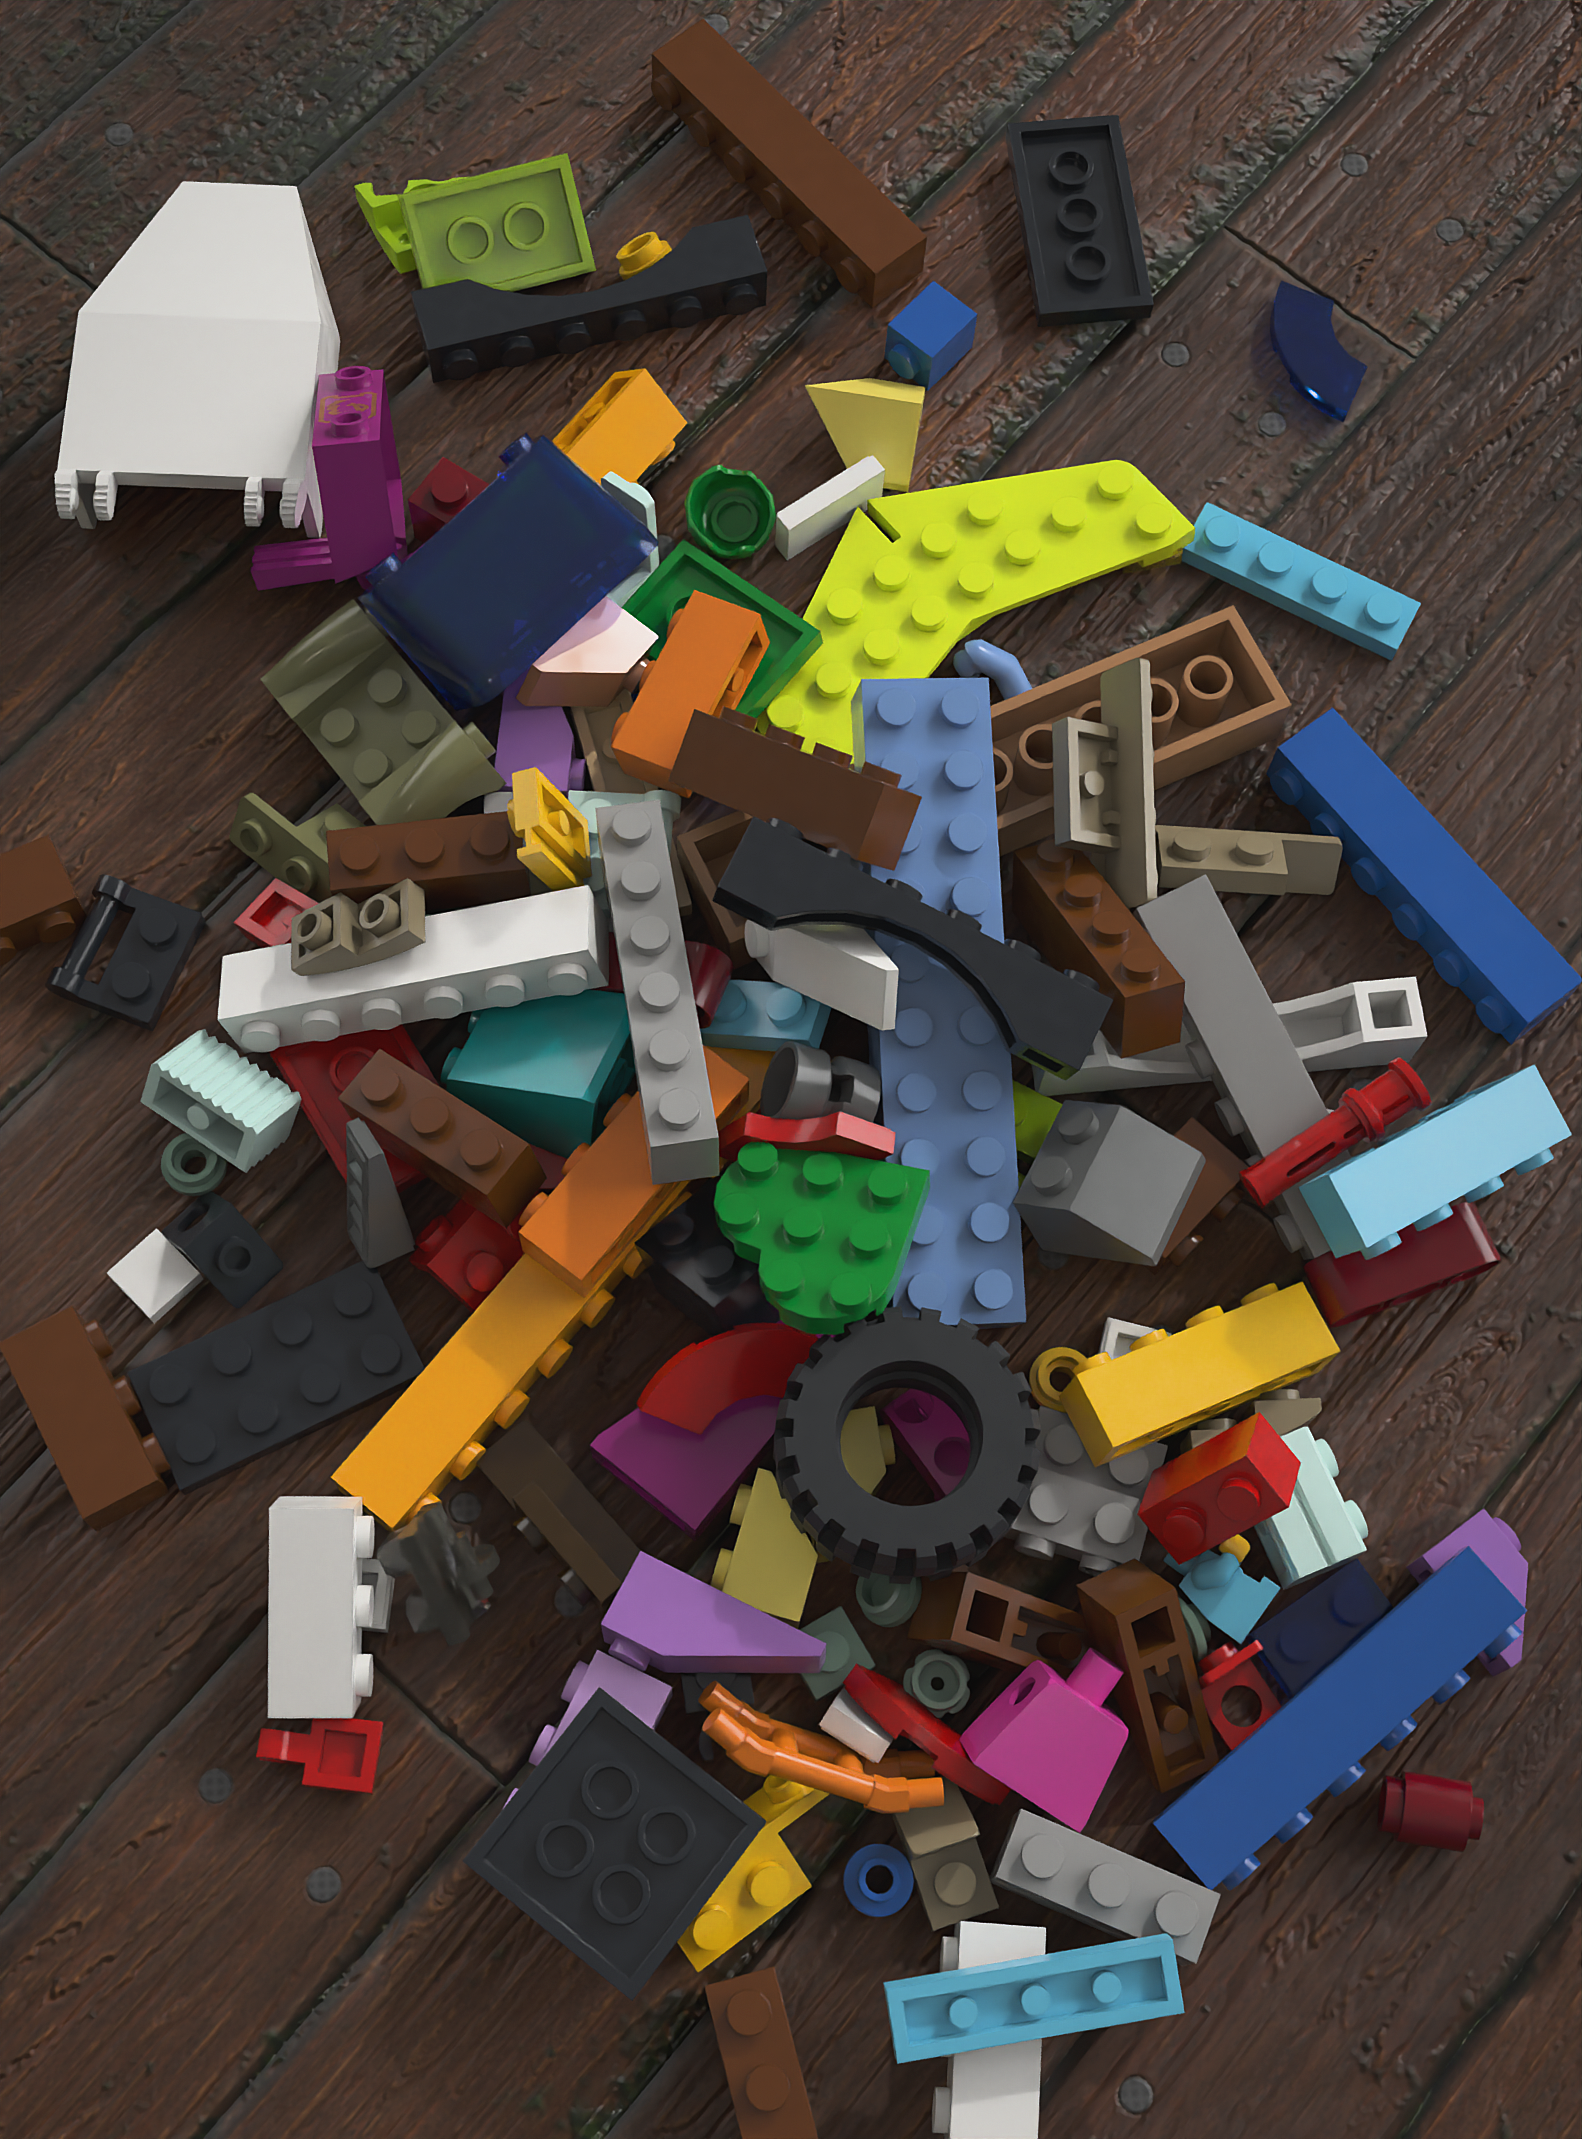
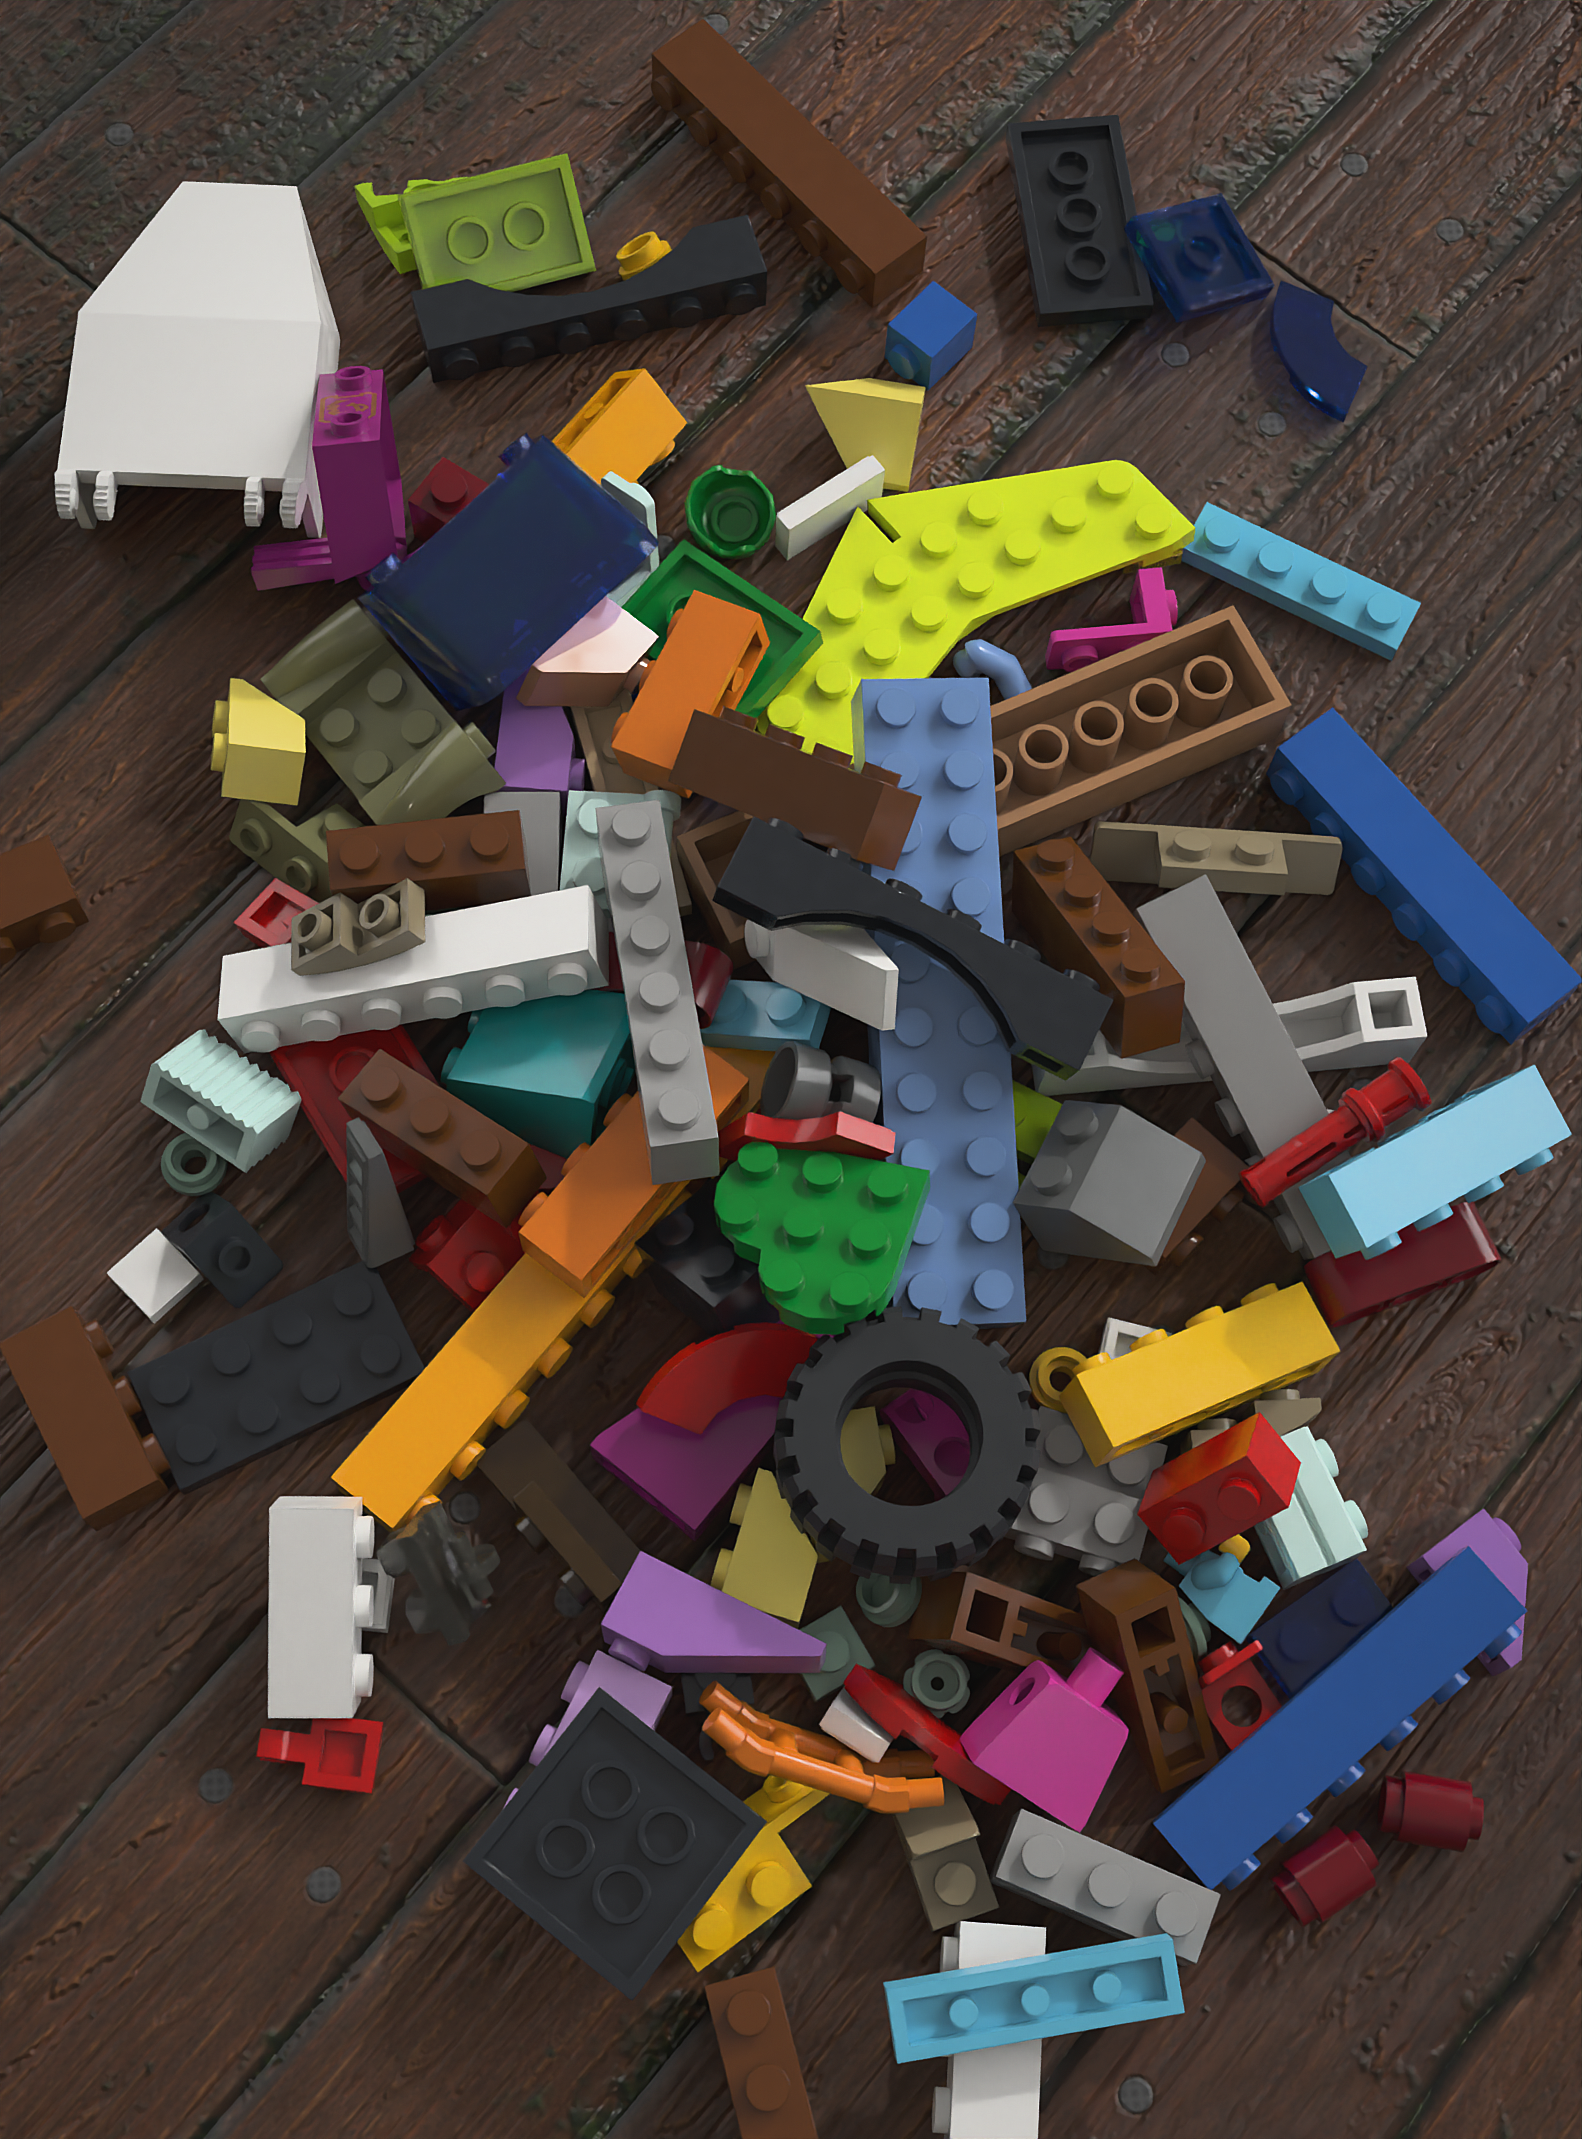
black plate [45,874,206,1031] -> none
yellow plate [507,767,594,895] -> none
blue plate [843,1844,914,1917] -> none
dark tan bracket [1052,658,1158,913] -> none
none -> light yellow slope [211,678,306,806]
none -> dark pink bracket [1045,567,1178,672]
none -> clear blue tile [1124,193,1275,323]
none -> dark red brick [1270,1825,1379,1928]

